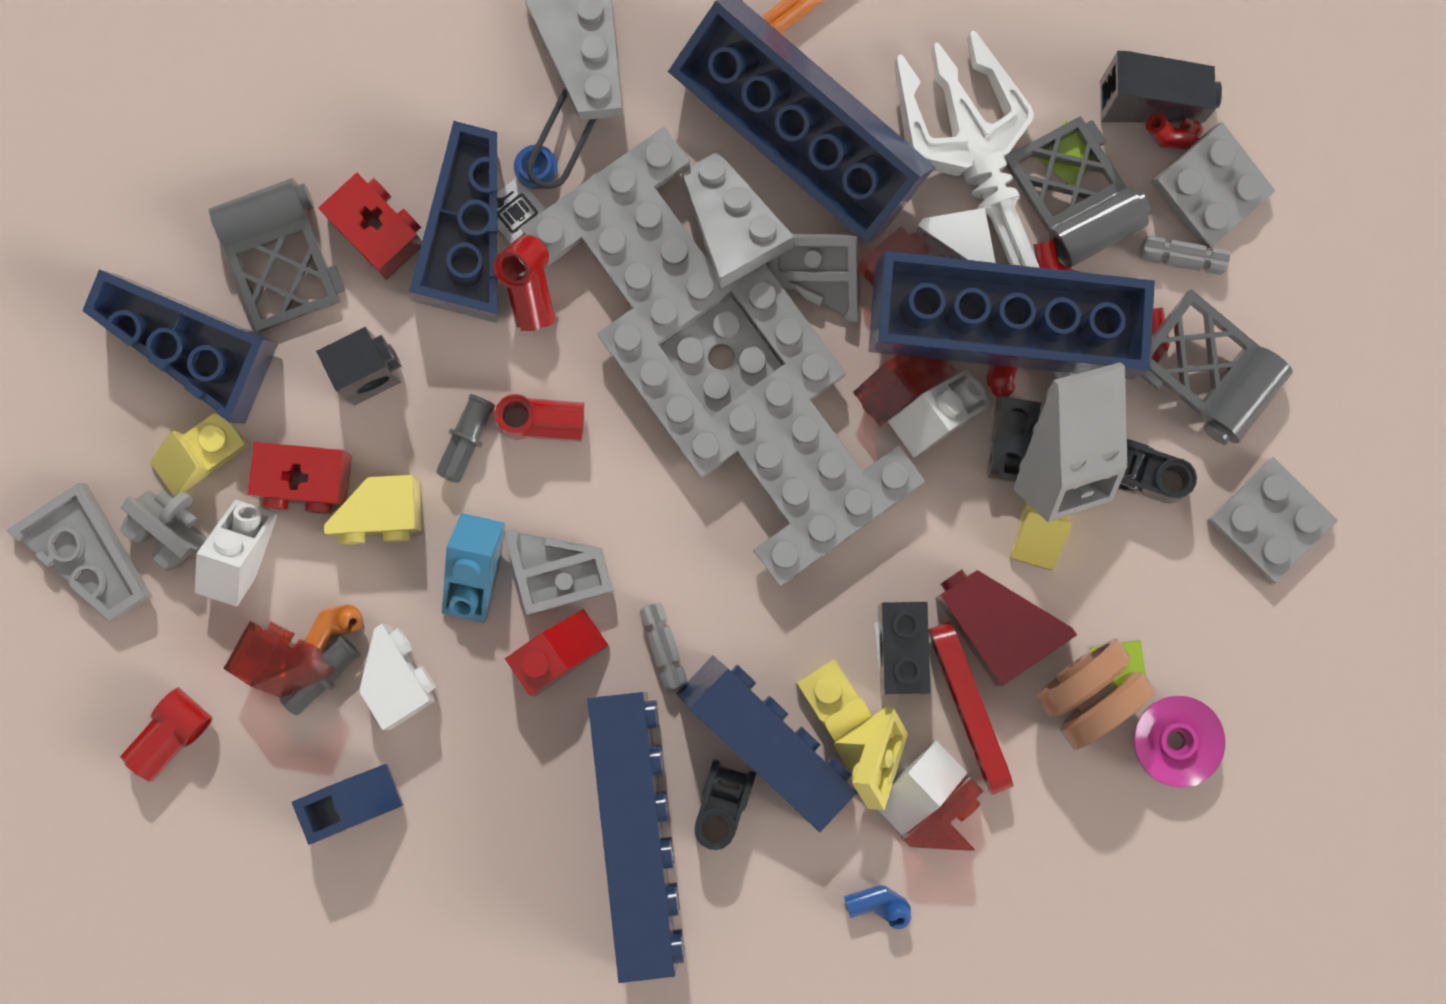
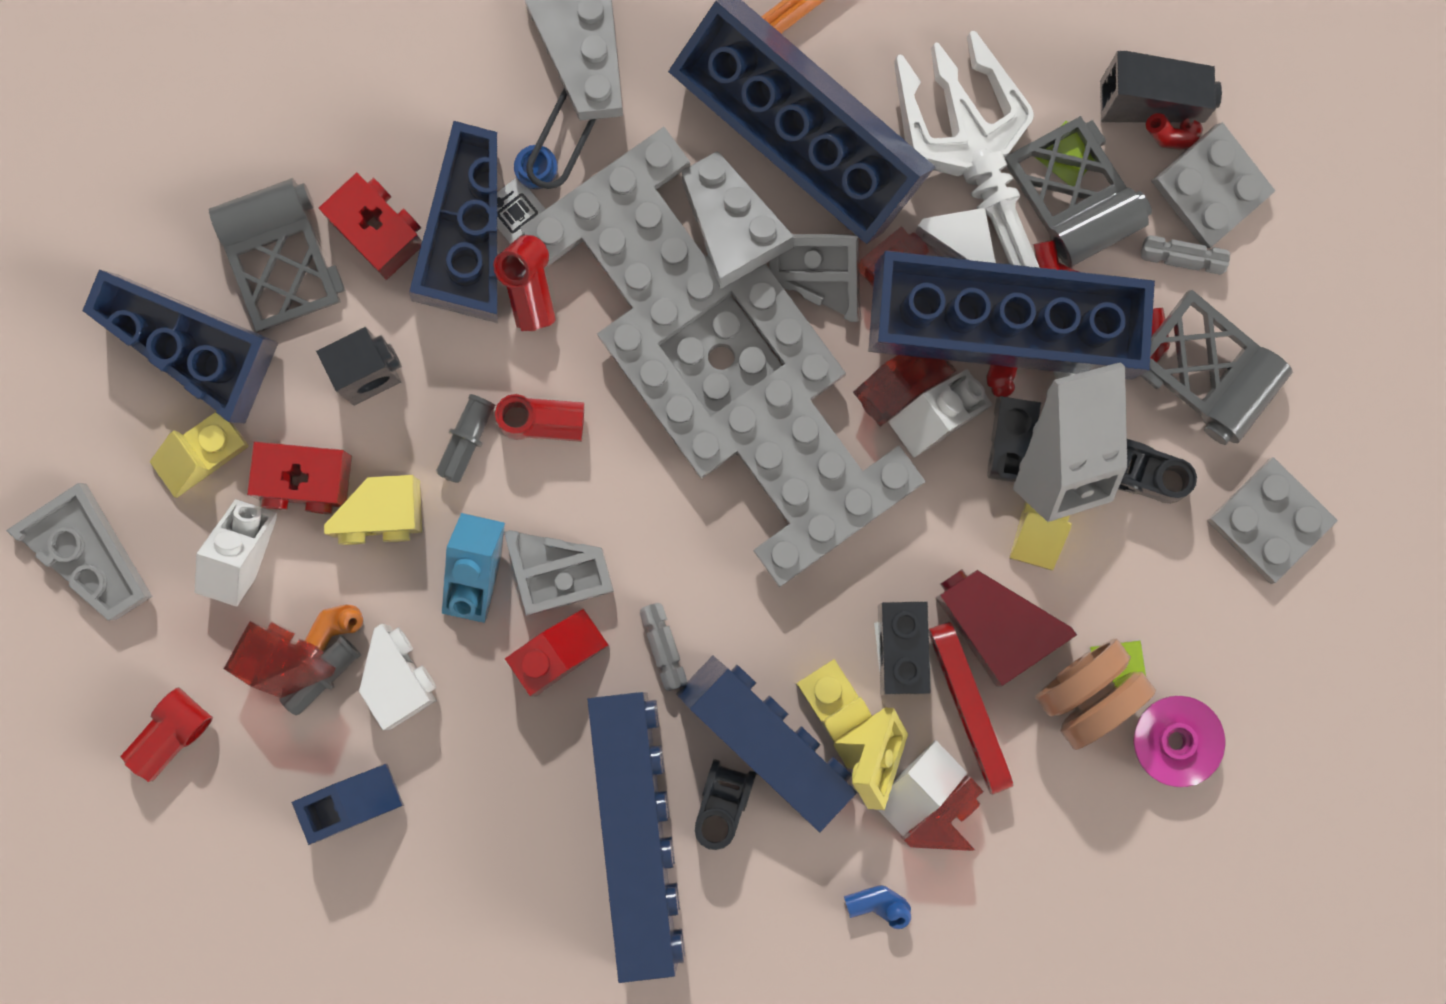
light grey hips [120,490,207,570] -> none

